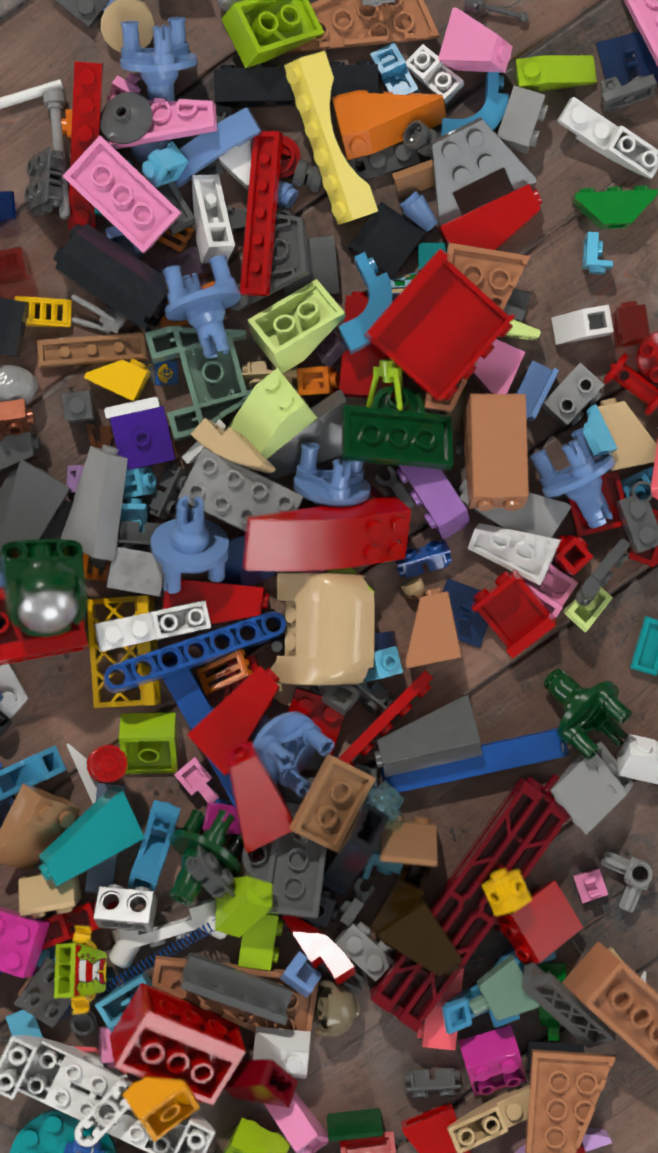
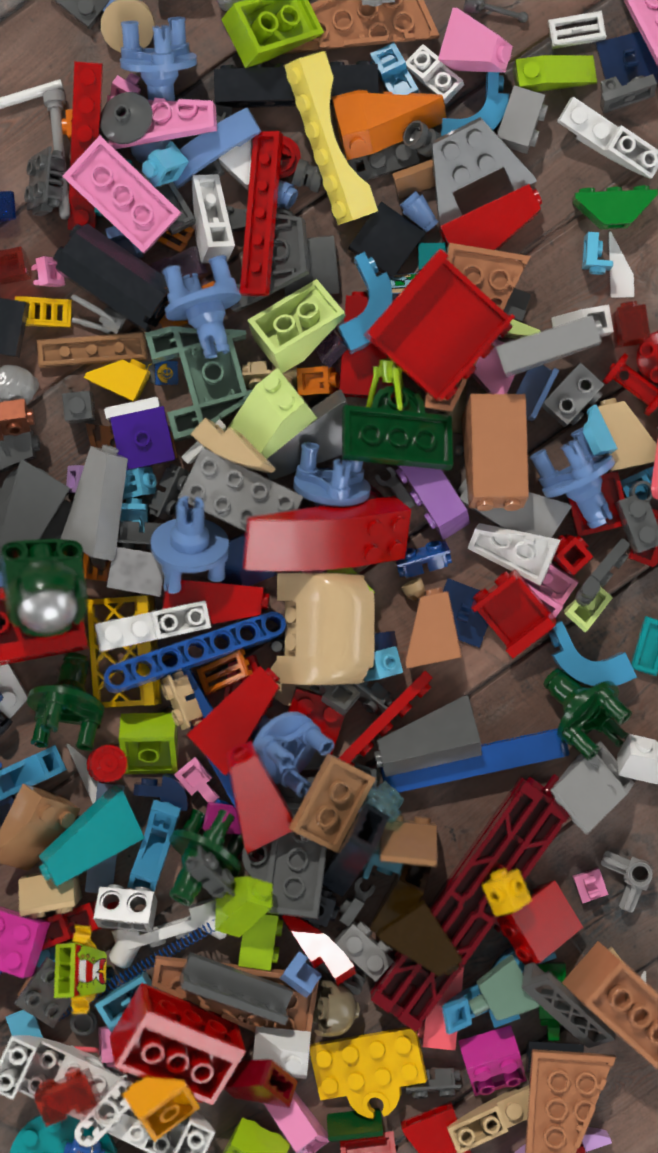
none -> dark green piece [27,652,105,751]
none -> bright pink tile [31,256,65,287]
none -> clear red brick [33,1067,101,1127]
none -> dark blue brick [133,774,190,811]
none -> tan hinge [161,671,203,731]
none -> yellow plate [309,1027,427,1119]
none -> light grey slope [496,315,605,378]
none -> white tile [547,11,606,49]
none -> dark azure arch [548,621,637,686]
none -> white sticker [609,231,634,298]

